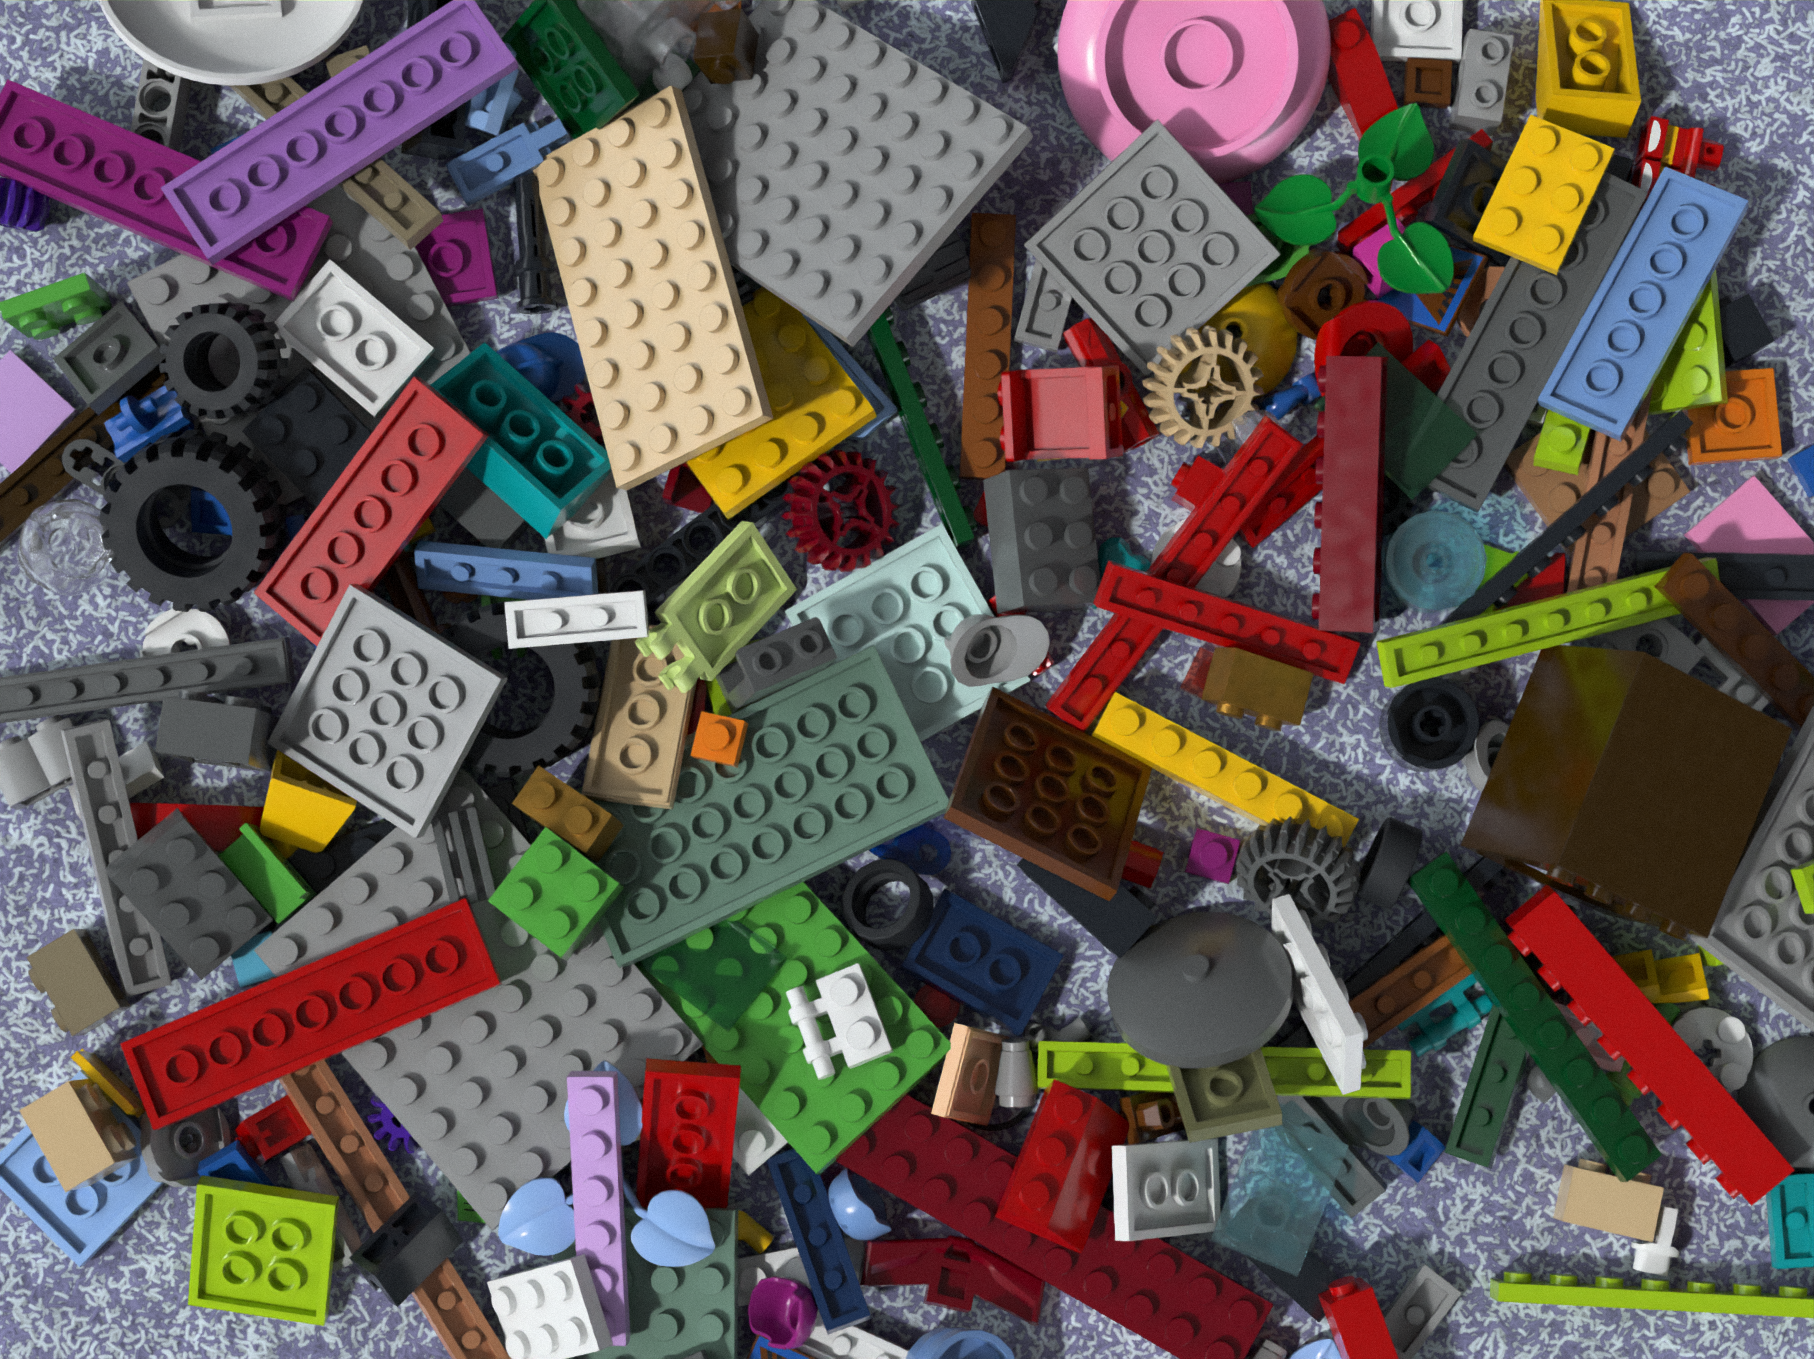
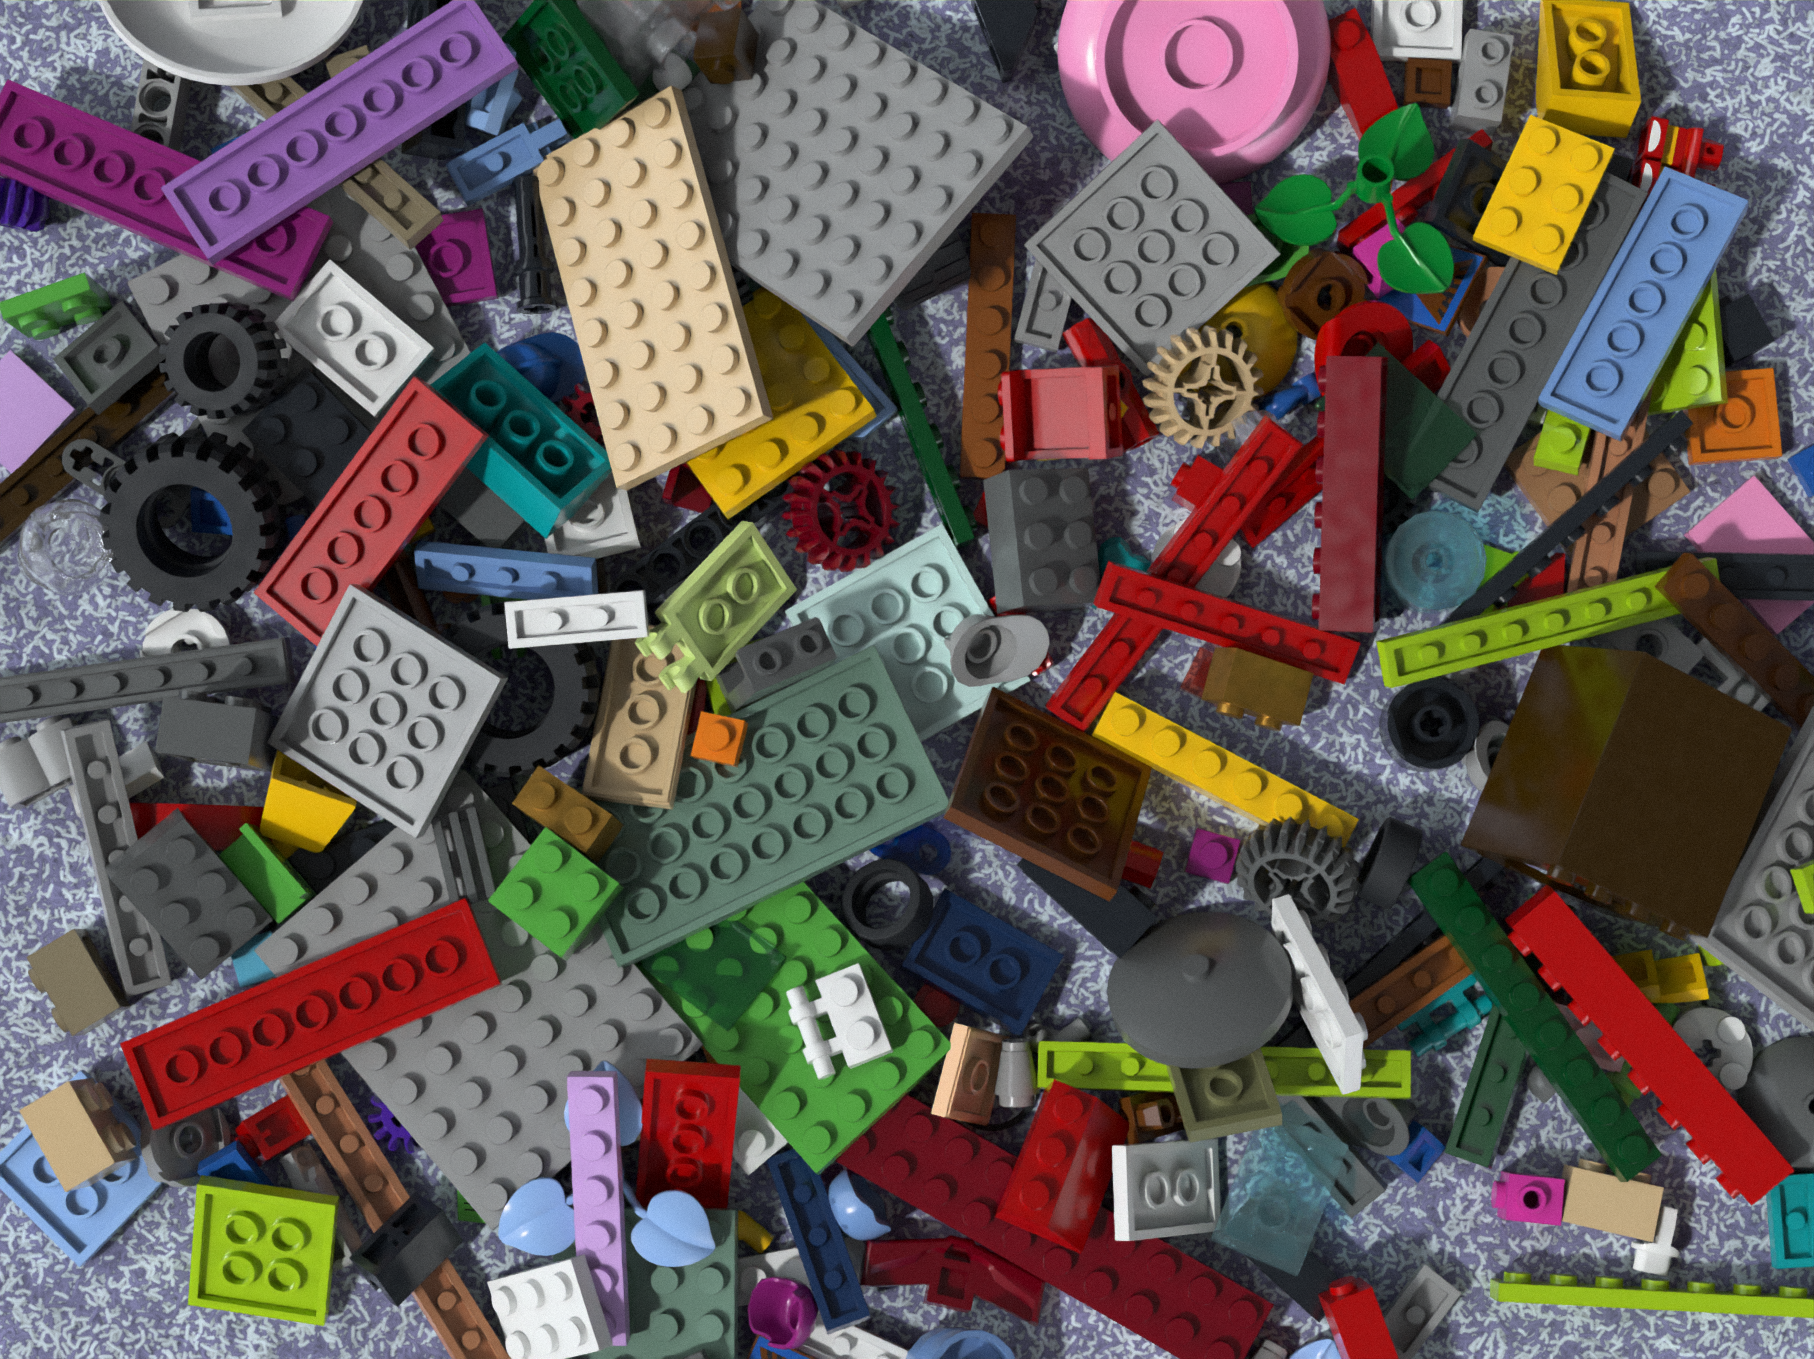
yellow piece [71,1048,146,1118] -> none
blue hips [104,385,194,463] -> none
none -> dark pink brick [1491,1171,1565,1226]

